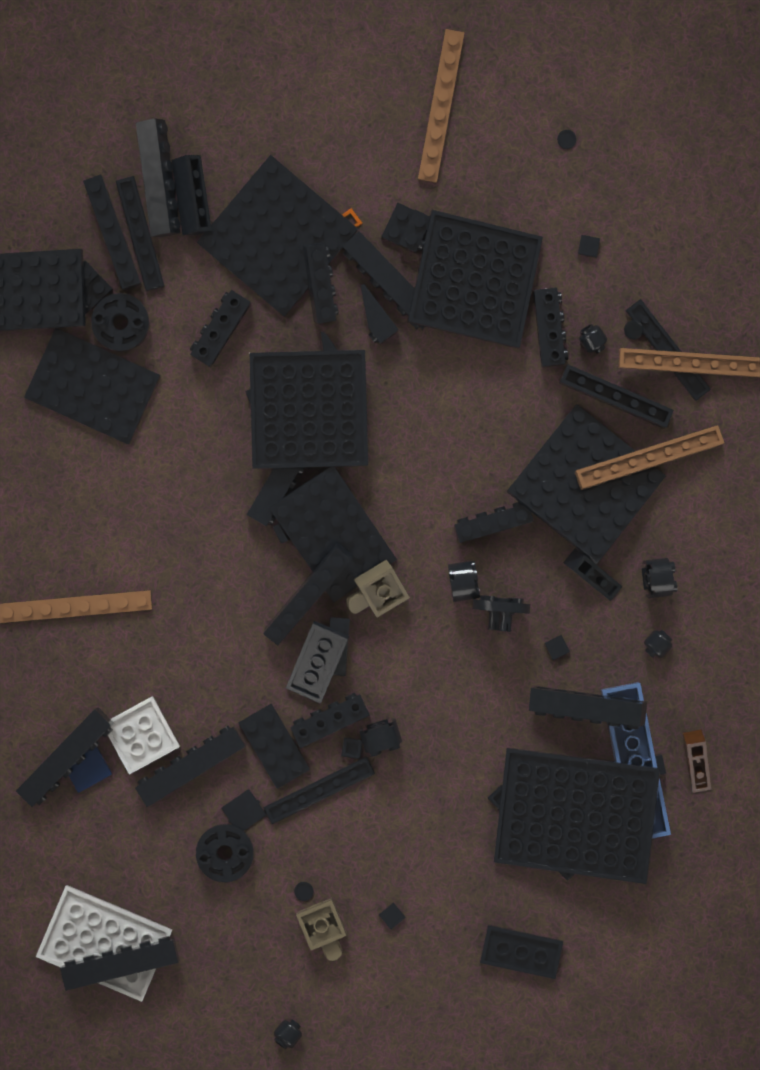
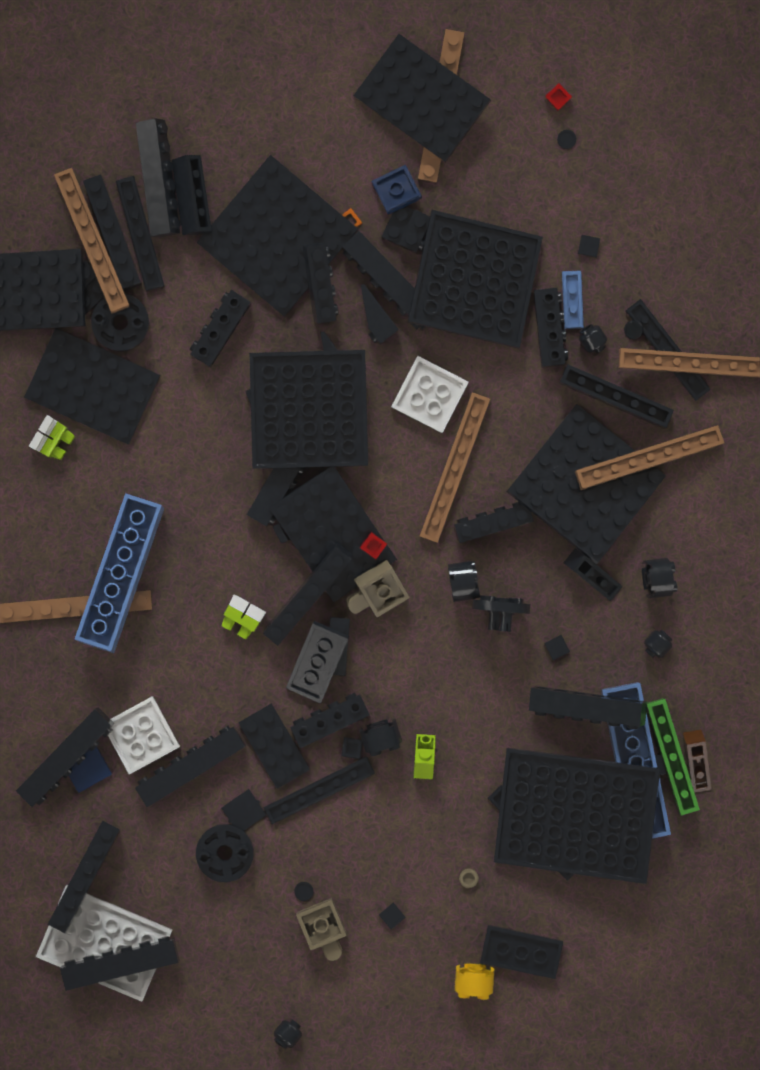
none -> lime hips [29,415,75,460]
none -> black brick [47,821,120,934]
none -> medium nougat plate [54,168,129,314]
none -> medium blue brick [75,493,164,653]
none -> hips [222,594,266,639]
none -> black plate [353,34,491,163]
none -> red plate [360,532,387,559]
none -> dark blue tile [371,165,422,215]
none -> white plate [391,356,468,433]
none -> lime slope [414,734,436,779]
none -> medium nougat plate [420,392,490,543]
none -> yellow brick [455,963,494,1000]
none -> dark tan tile [459,868,479,888]
none -> red plate [545,83,572,111]
none -> medium blue tile [562,271,584,329]
none -> bright green brick [647,698,700,816]

